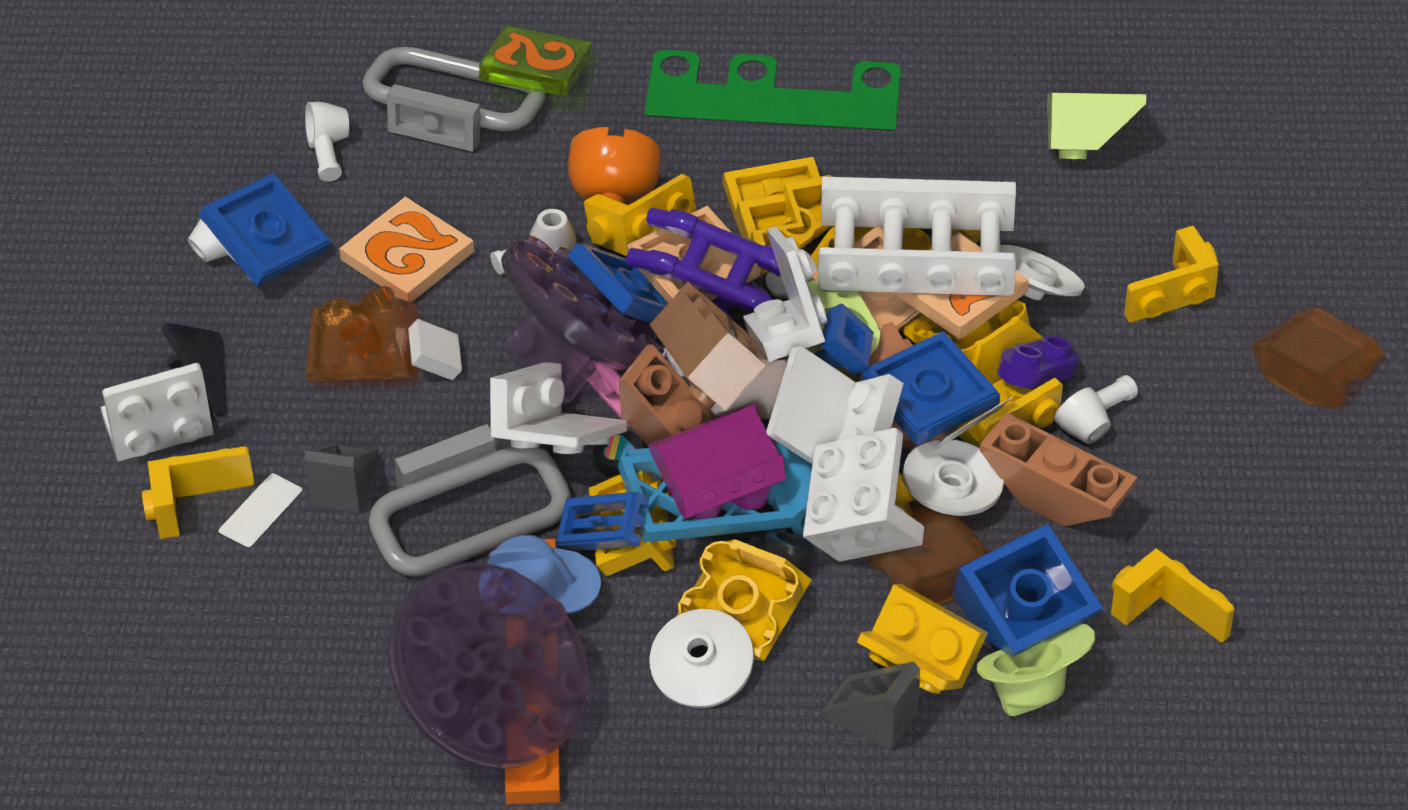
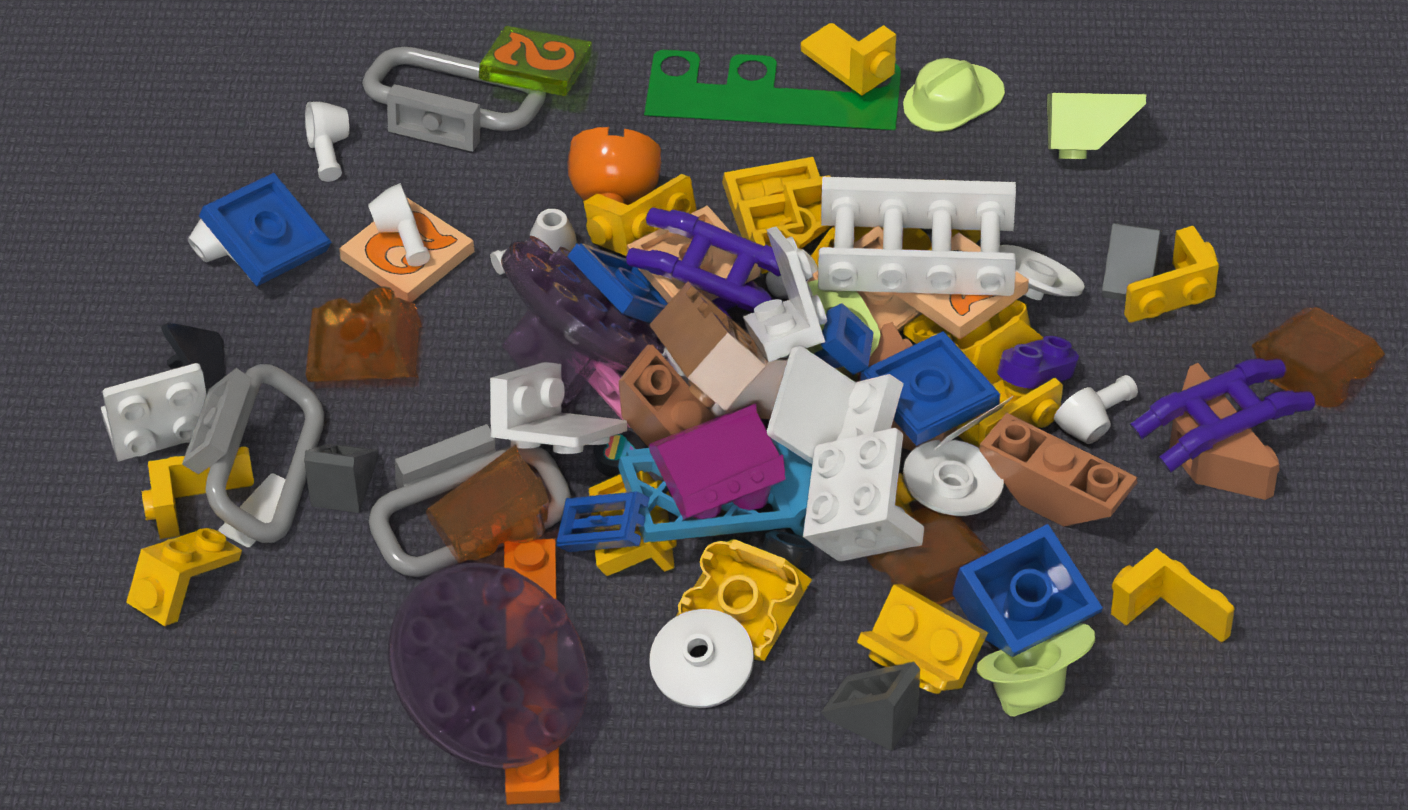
white tile [408,319,462,380] -> none
medium blue piece [476,535,601,615] -> none
none -> yellow bracket [126,528,242,626]
none -> light grey bar [182,364,325,543]
none -> white bar [368,183,430,267]
none -> clear orange slope [426,444,549,564]
none -> yellow bracket [801,23,896,96]
none -> yellowish green piece [903,58,1005,132]
none -> slope [1101,223,1163,301]
none -> dark purple piece [1130,358,1315,473]
none -> nougat slope [1169,363,1279,500]

